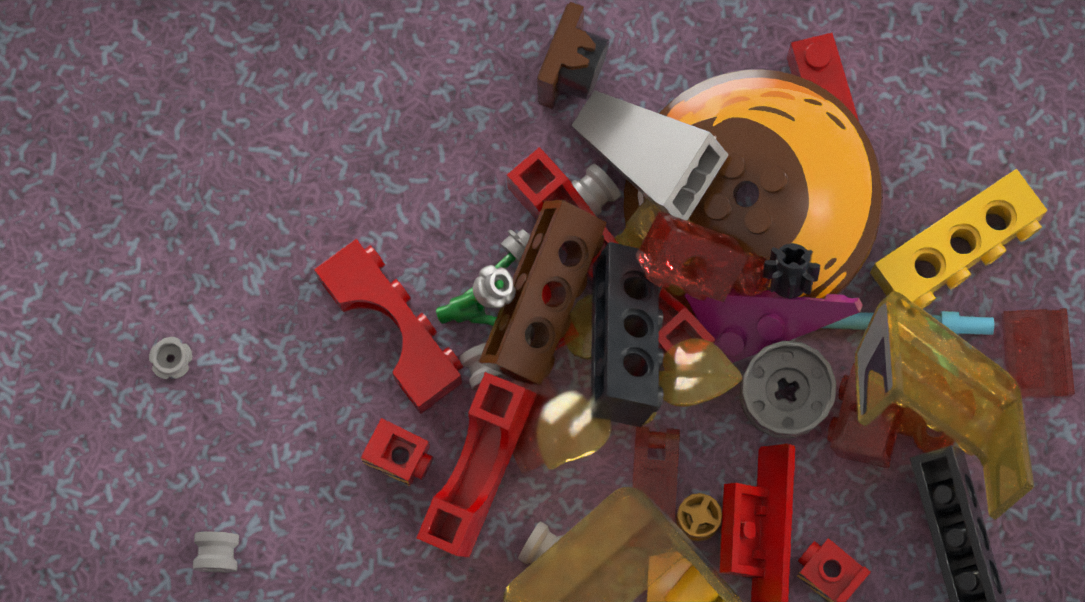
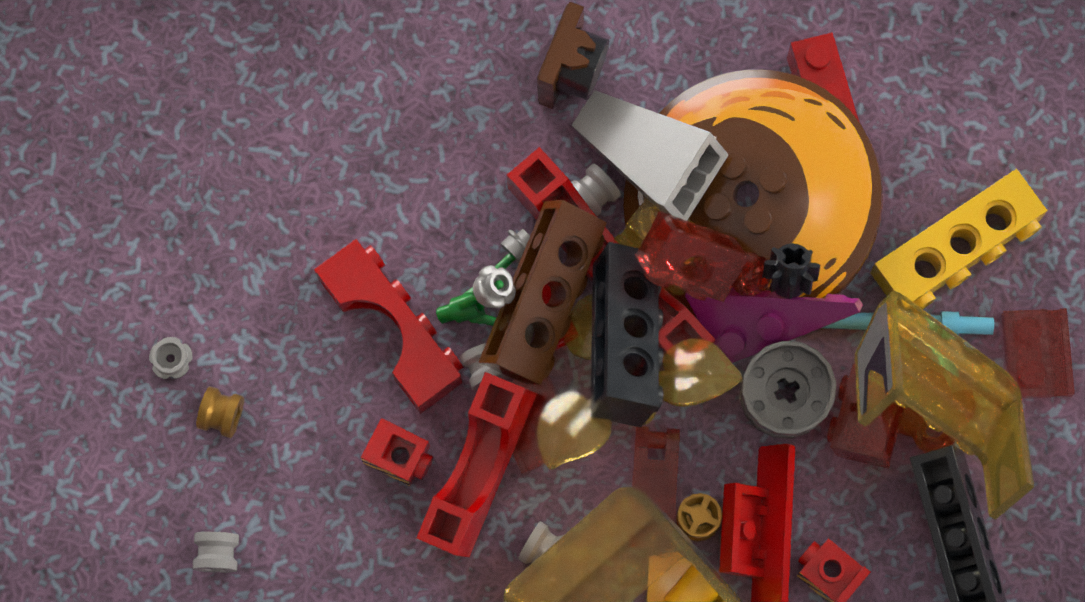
none -> pearl gold wheel [196,386,244,438]

